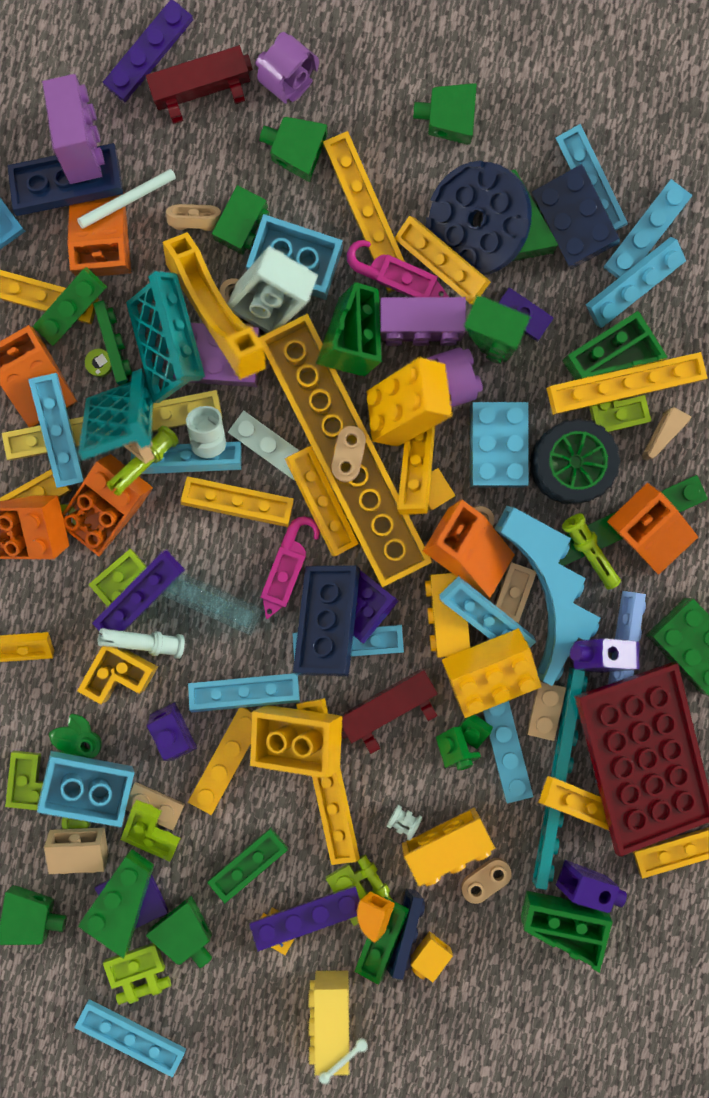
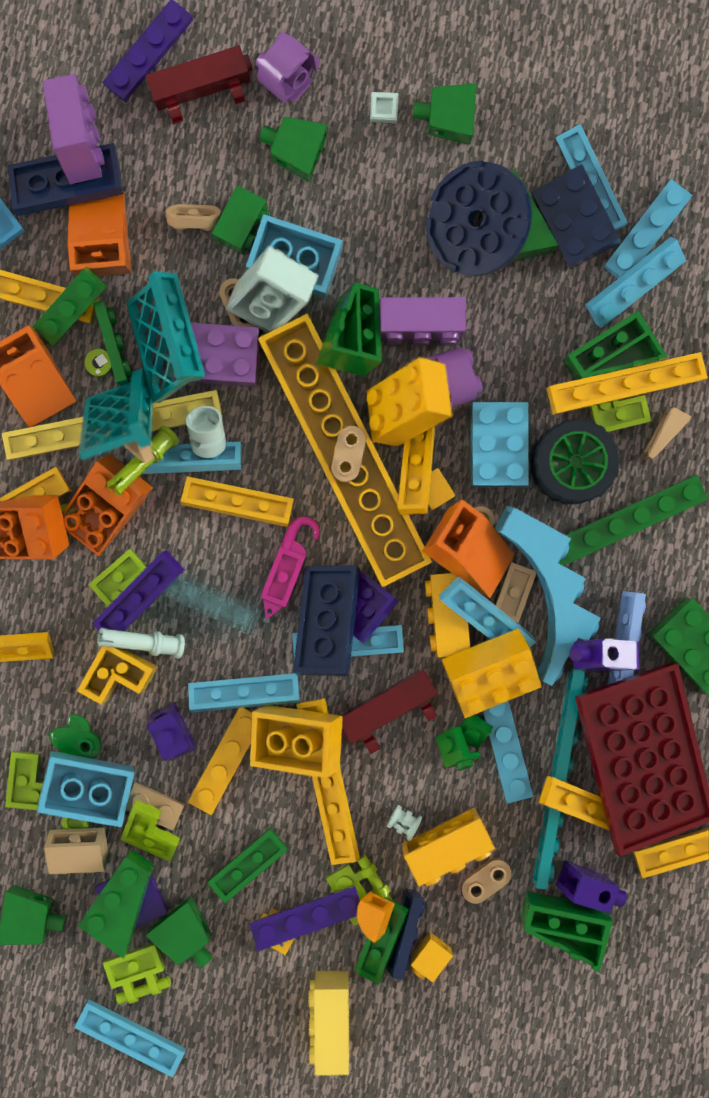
medium azure plate [28,373,85,488] -> none
light aqua bar [77,169,176,229] -> none
yellow arch [163,232,266,379] -> none
light aqua plate [228,410,299,480] -> none
yellow plate [284,446,359,556] -> none
light aqua hinge [319,1039,368,1084] -> none
yellow plate [323,131,405,294] -> none
dark pink plate [346,240,449,297] -> none
yellow plate [395,216,491,304] -> none
green wedge [464,294,530,364] -> none
dark purple plate [499,287,554,342] -> none
tan plate [526,681,566,741] -> none
lime pin [562,513,621,590] -> none
orange slope [607,482,698,575] -> none
none -> light aqua tile [370,92,398,123]

